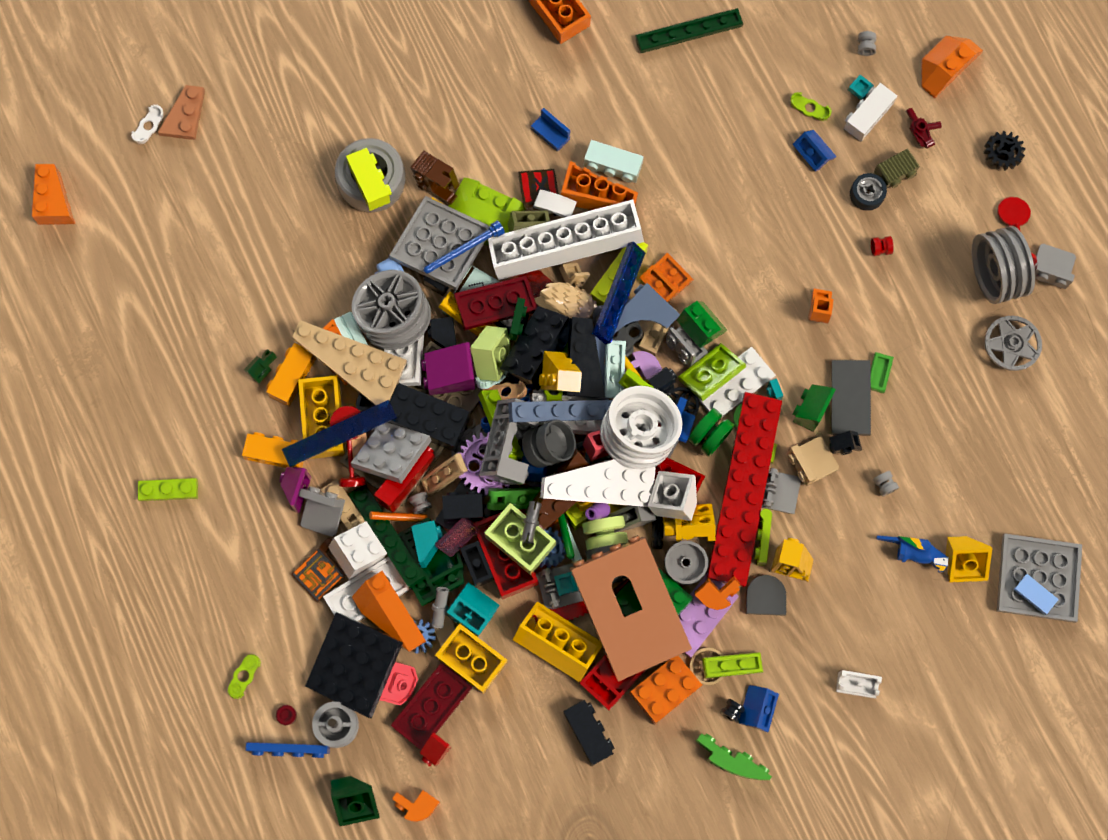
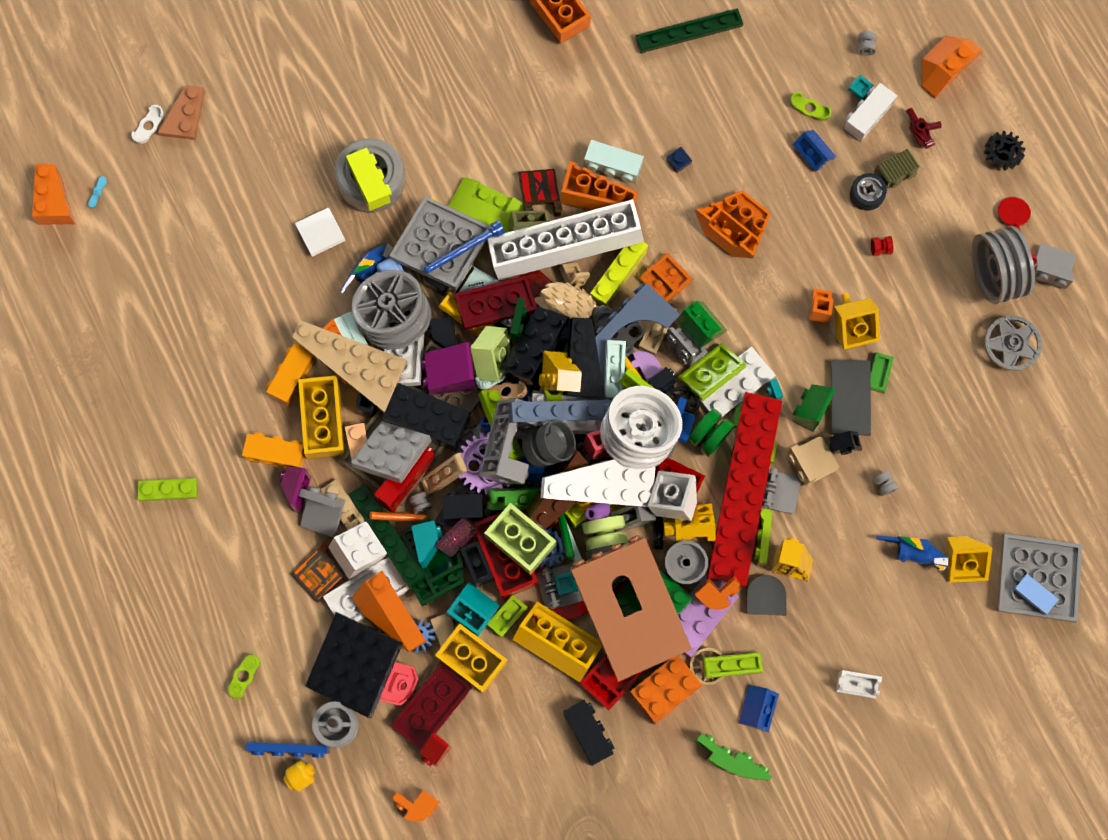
dark green plate [244,349,277,383] -> none
dark red tile [276,705,297,726] -> none
clear blue plate [282,400,397,467] -> none
red piece [330,406,366,487] -> none
dark green slope [330,776,380,827] -> none
reddish brown piece [410,150,459,205] -> none
light grey pin [431,587,449,629] -> none
flat silver pin [520,501,542,543] -> none
blue panel [531,108,570,152] -> none
white slope [533,190,577,218] -> none
clear blue plate [592,241,645,345] -> none
black wheel [720,698,746,723] -> none
none -> medium azure piece [88,176,107,208]
none -> yellow head [284,761,316,791]
none -> white slope [295,207,346,257]
none -> blue animal [340,243,393,293]
none -> lime plate [487,595,528,638]
none -> dark blue plate [666,147,692,173]
none -> orange wedge [695,190,771,258]
none -> yellow piece [834,293,880,349]

